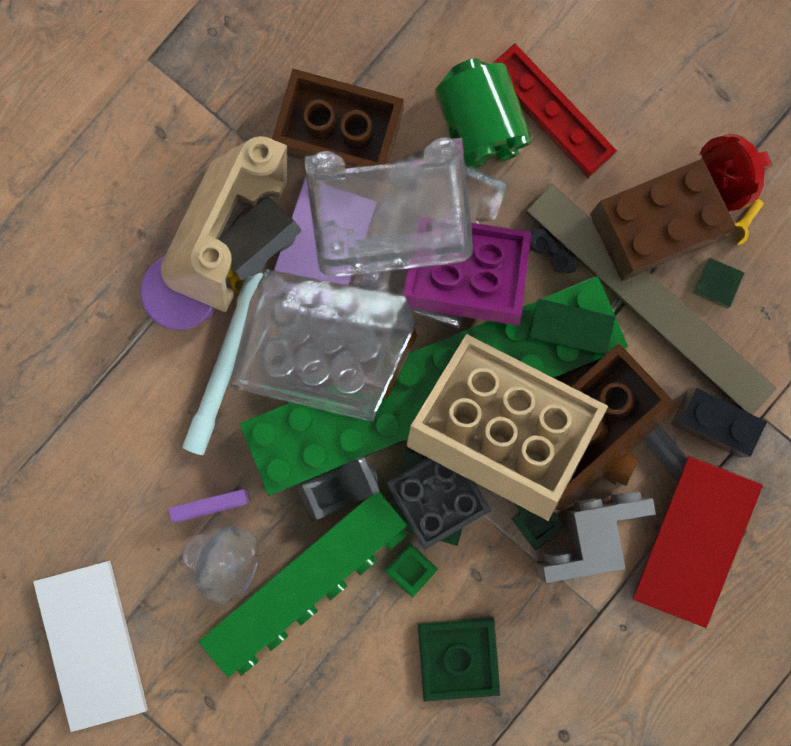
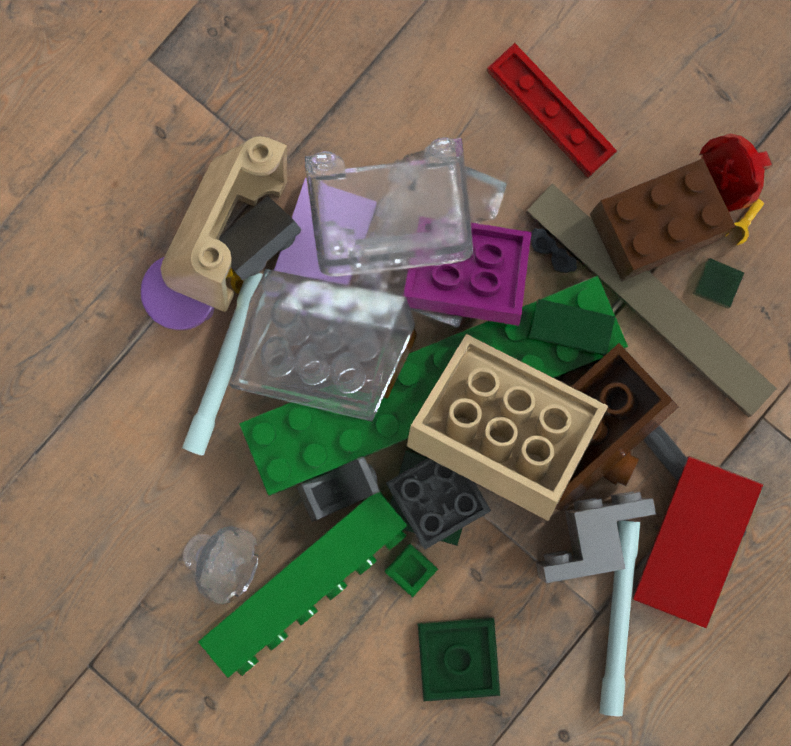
white tile [33,561,148,732] -> none
medium lavender tile [168,489,251,523] -> none
reddish brown brick [272,68,404,182] -> none
green cylinder [435,58,531,172] -> none
dark green plate [511,502,566,551] -> none
black brick [671,388,767,458] -> none
none -> light aqua piece [599,520,641,716]

